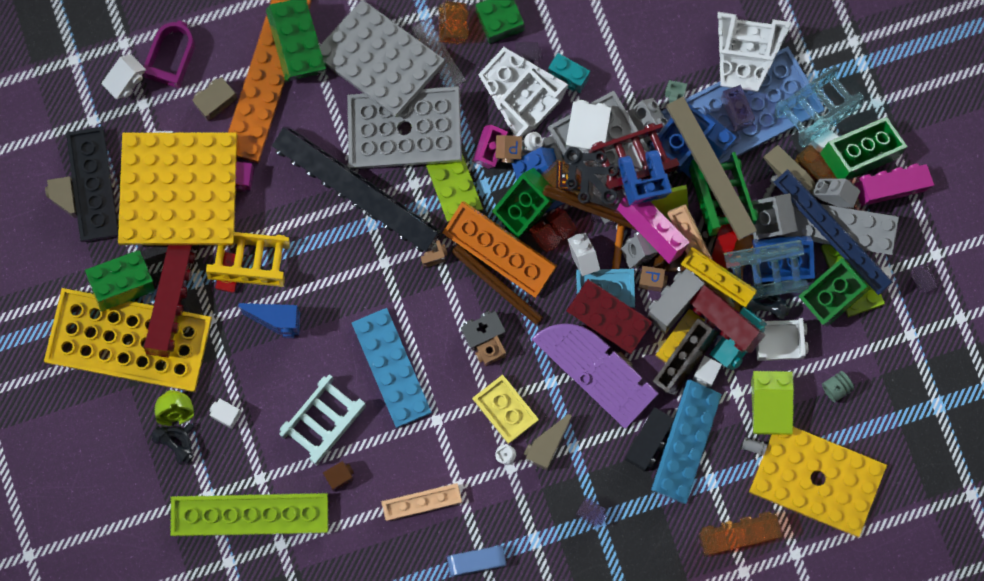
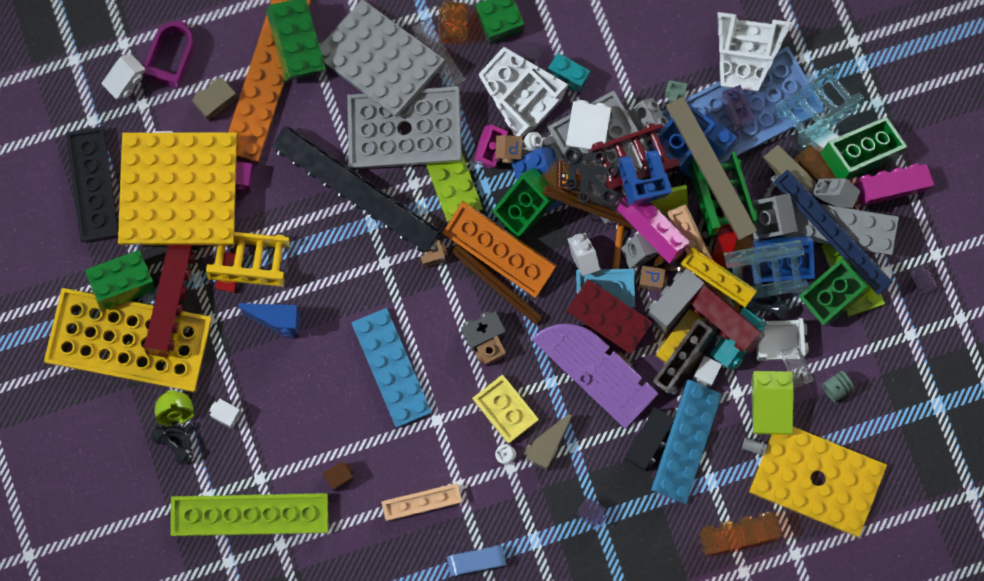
dark tan slope [45,176,77,218] -> none
light aqua fence [280,374,366,466] -> none
clear red piece [529,207,577,252] -> none
none -> clear tile [780,345,814,388]

